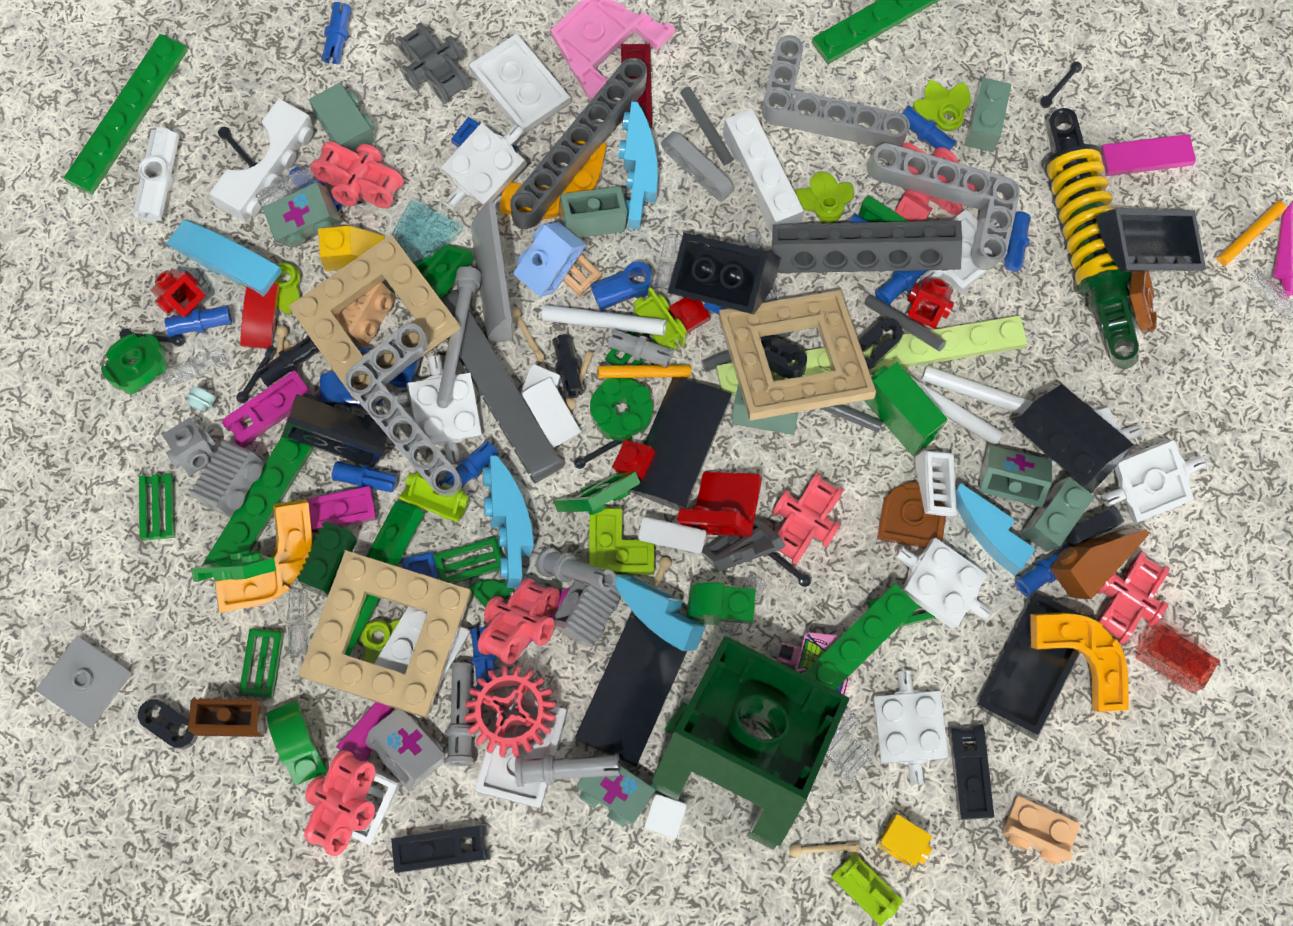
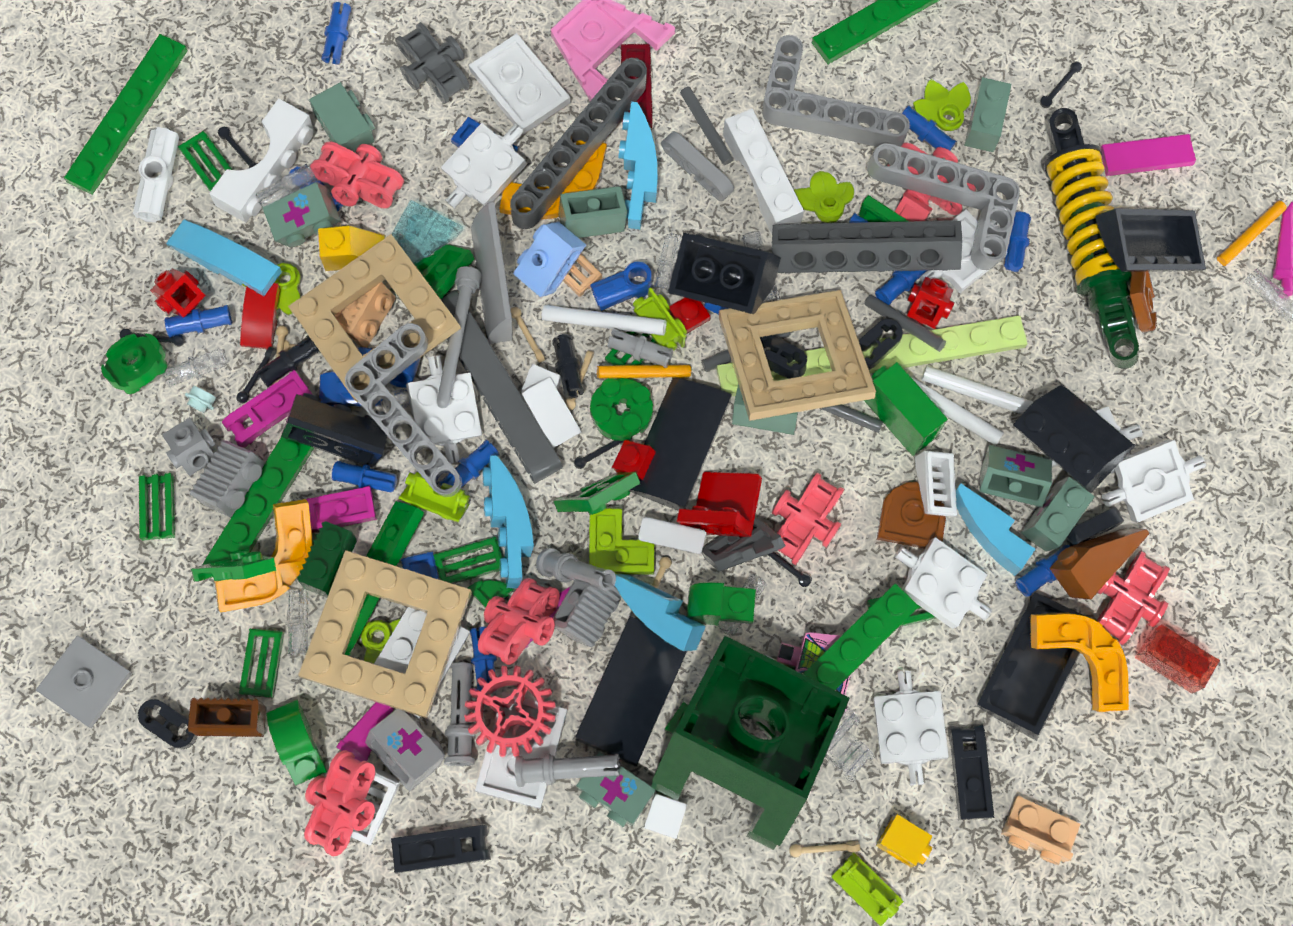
none -> green tile [178,130,232,192]

